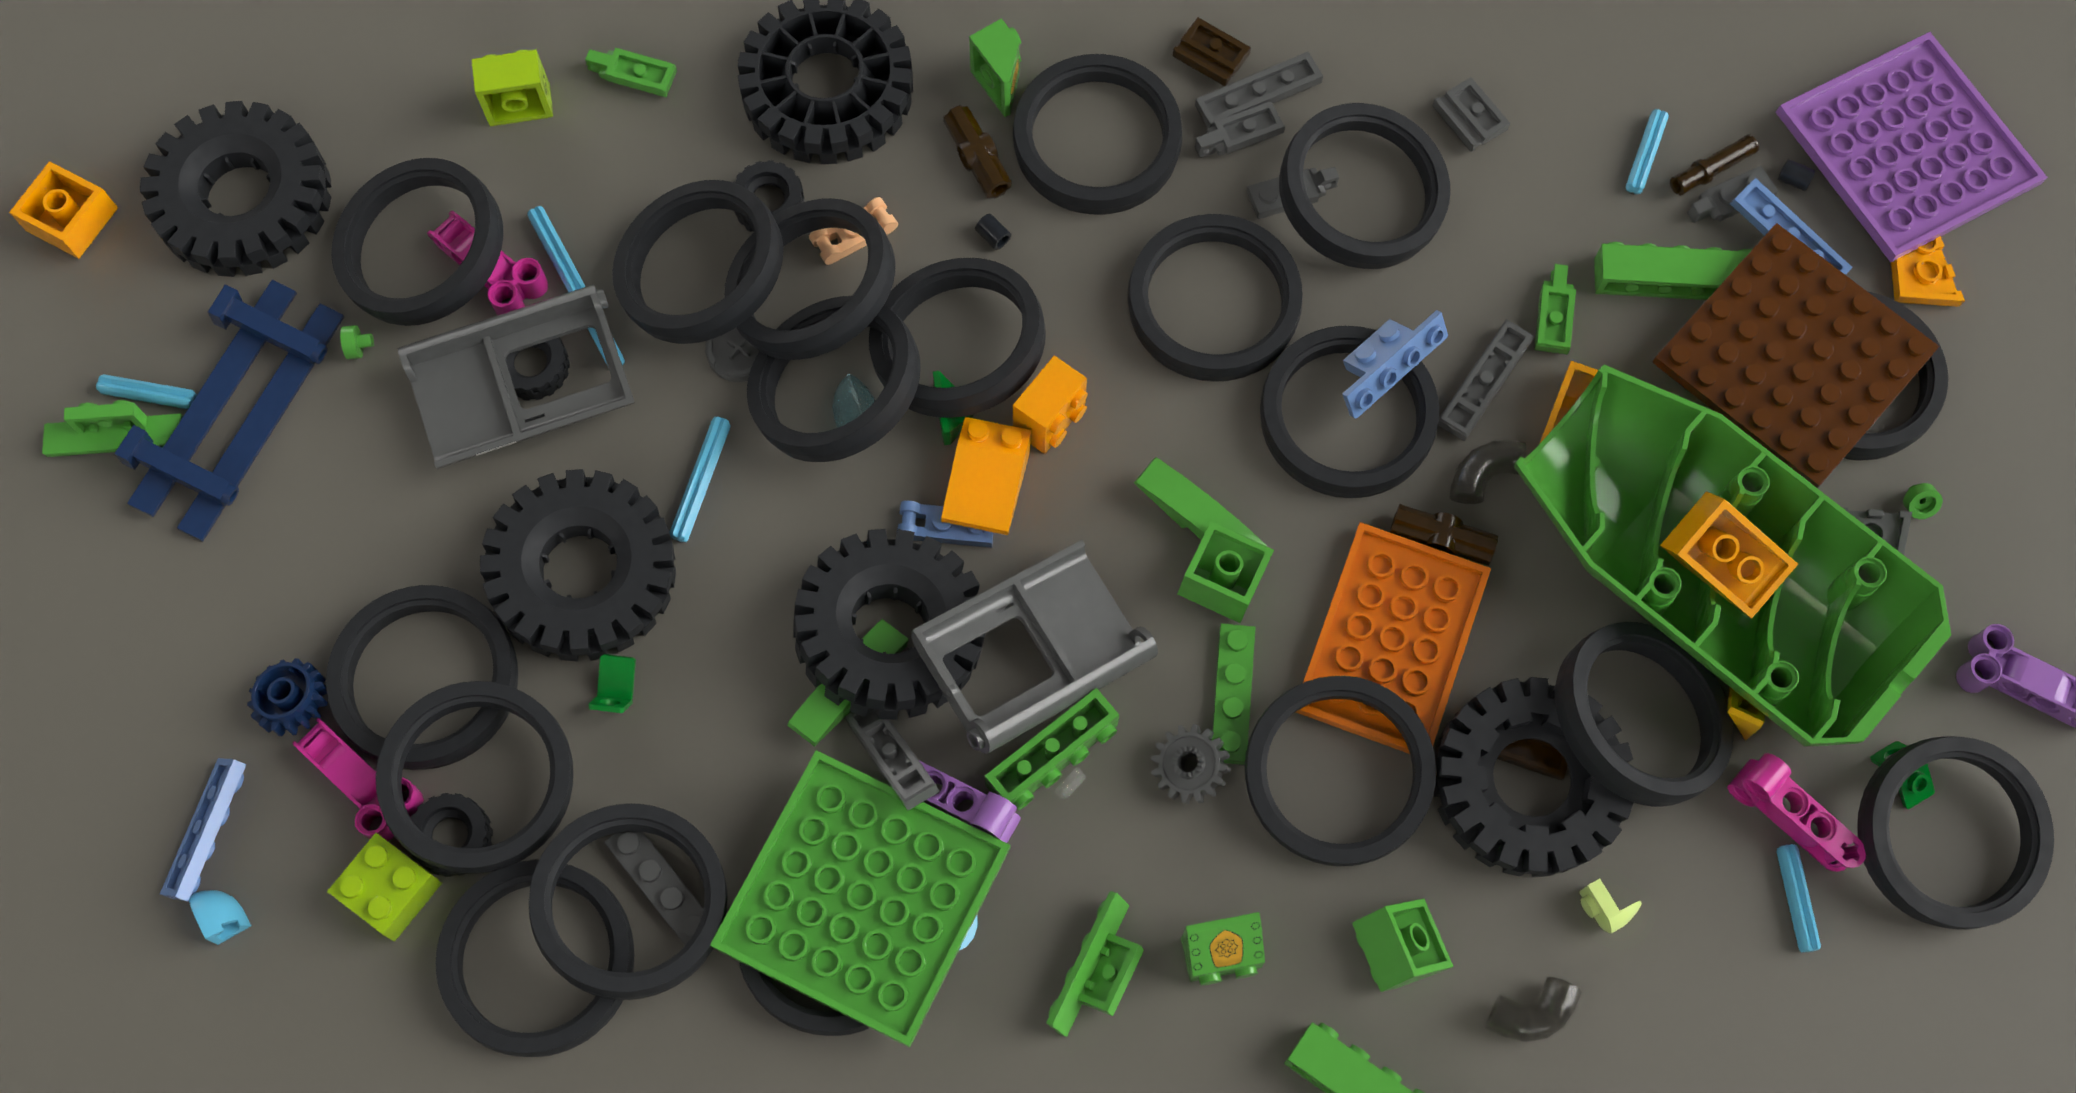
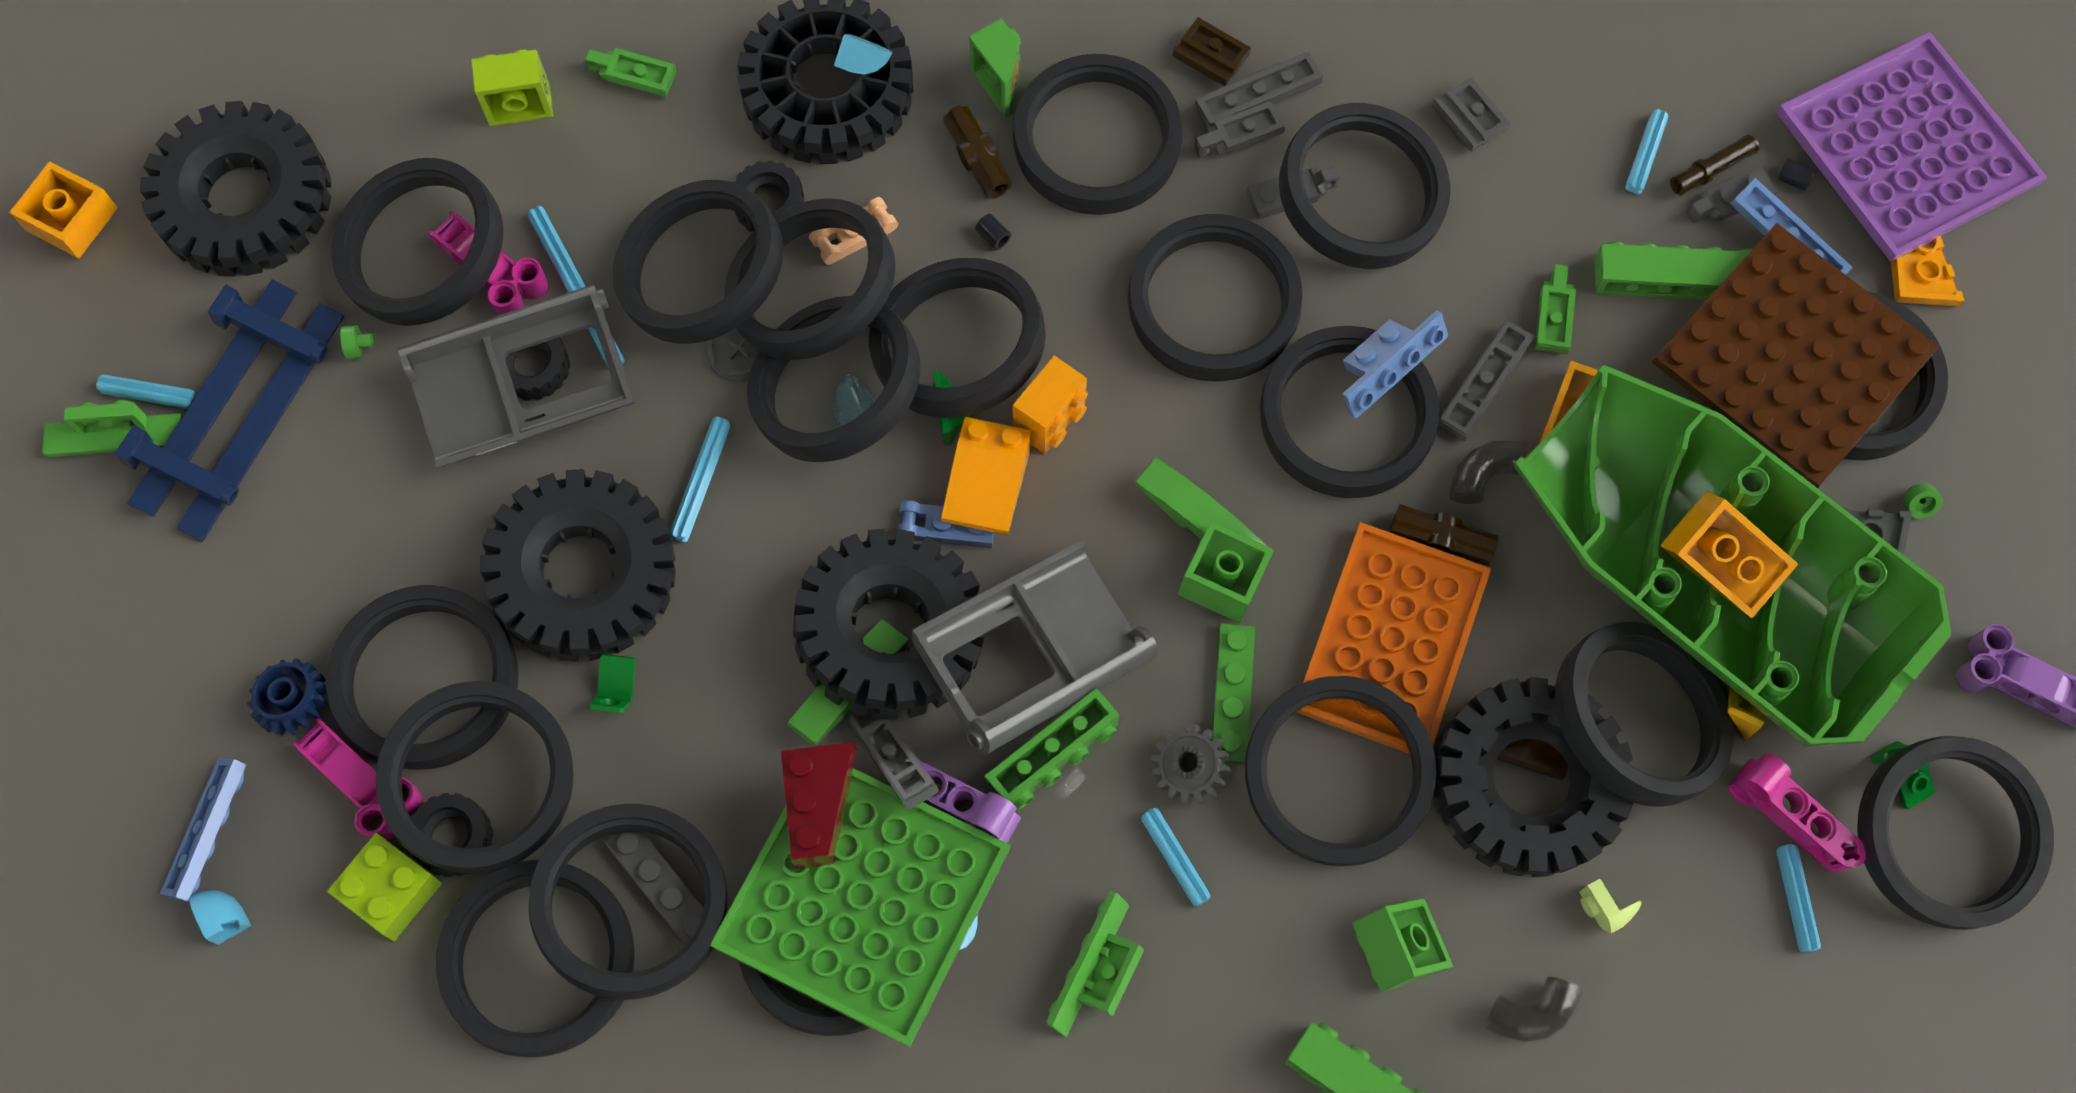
bright green slope [1181,912,1265,986] -> none
none -> dark red wedge [781,742,857,869]
none -> medium azure brick [834,34,892,74]
none -> medium azure axle [1141,808,1210,907]

